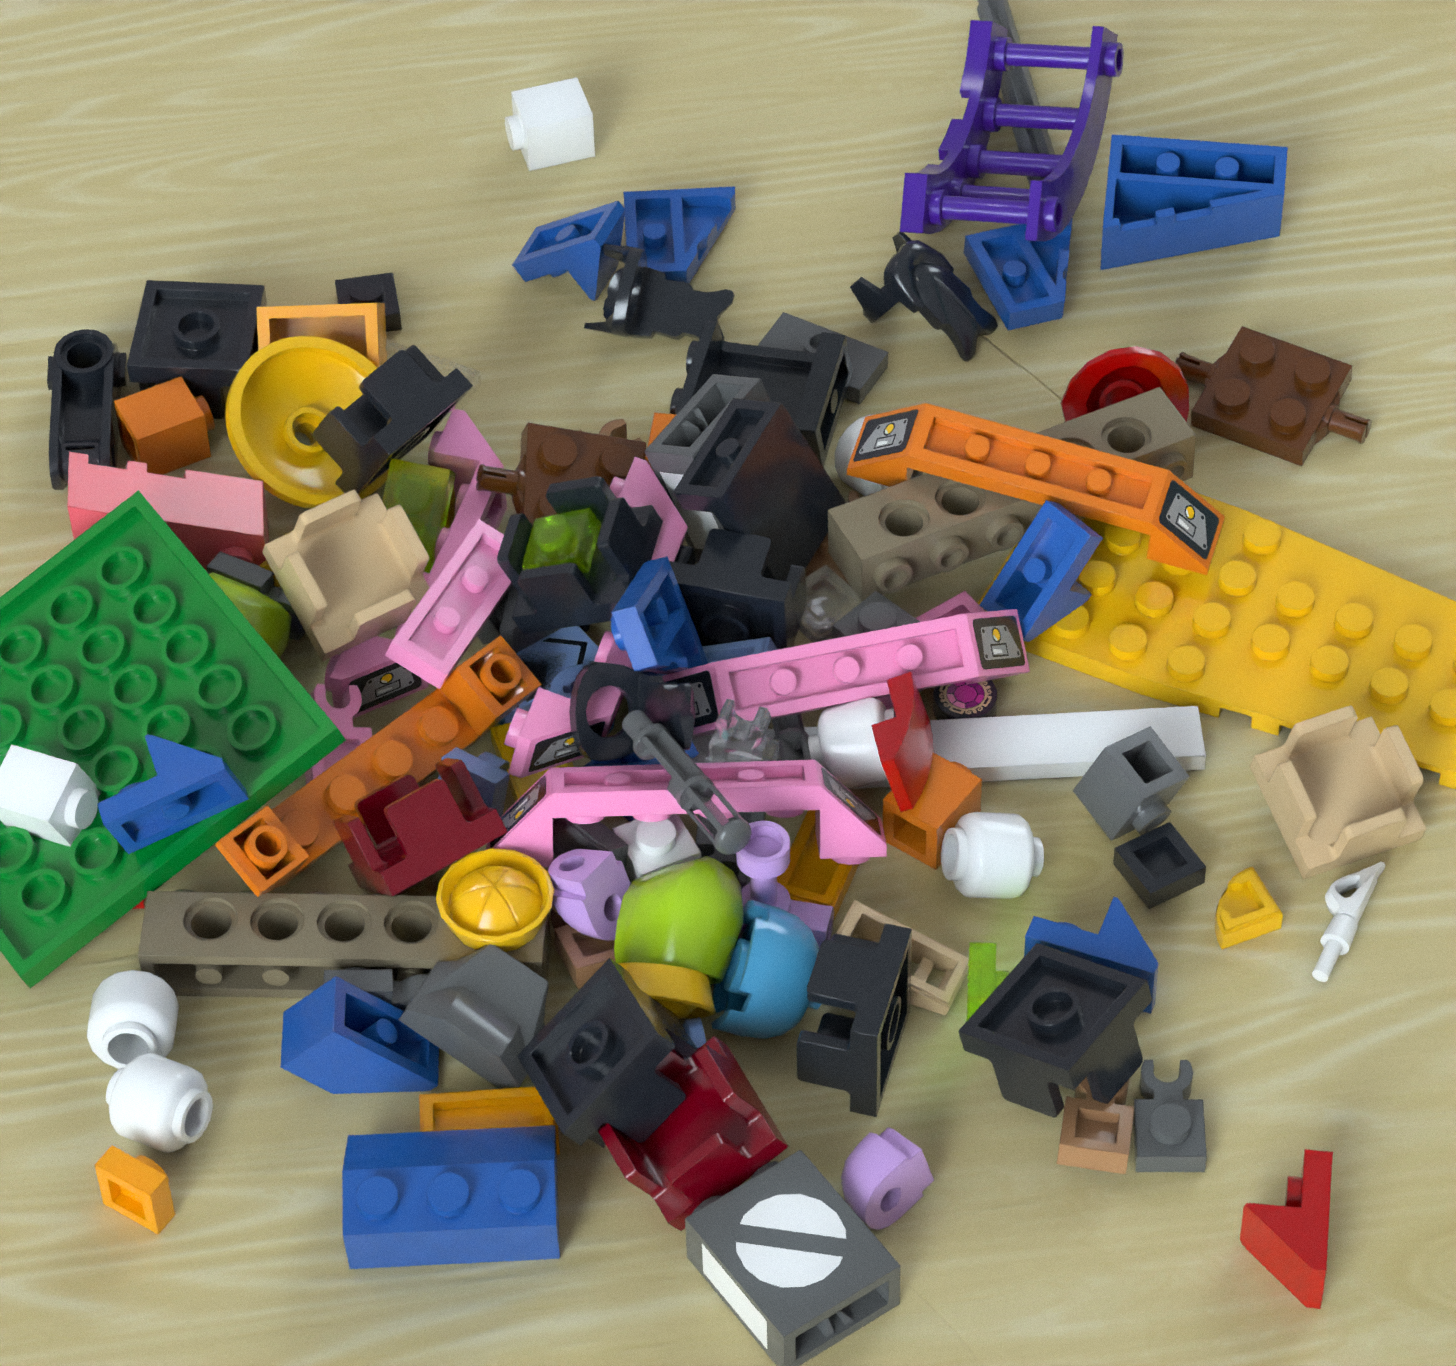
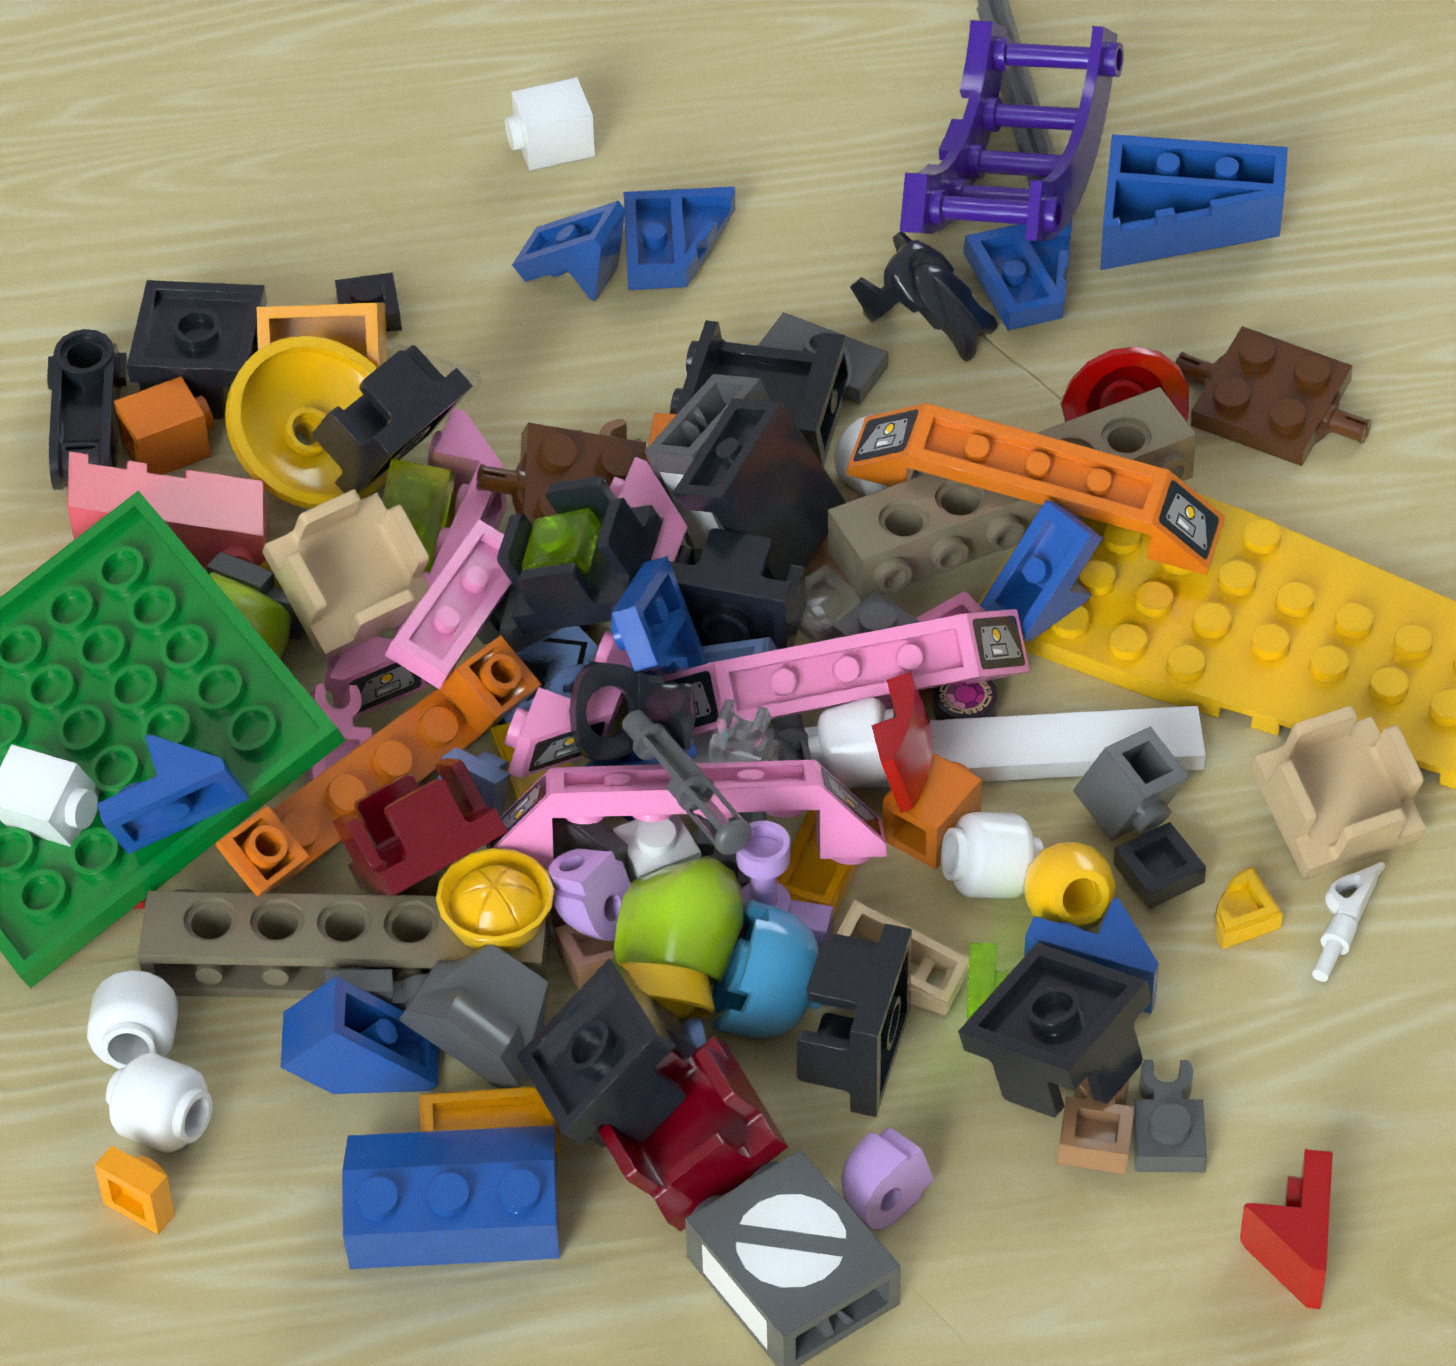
black hair [584,244,735,340] -> none
none -> yellow piece [1023,842,1116,930]

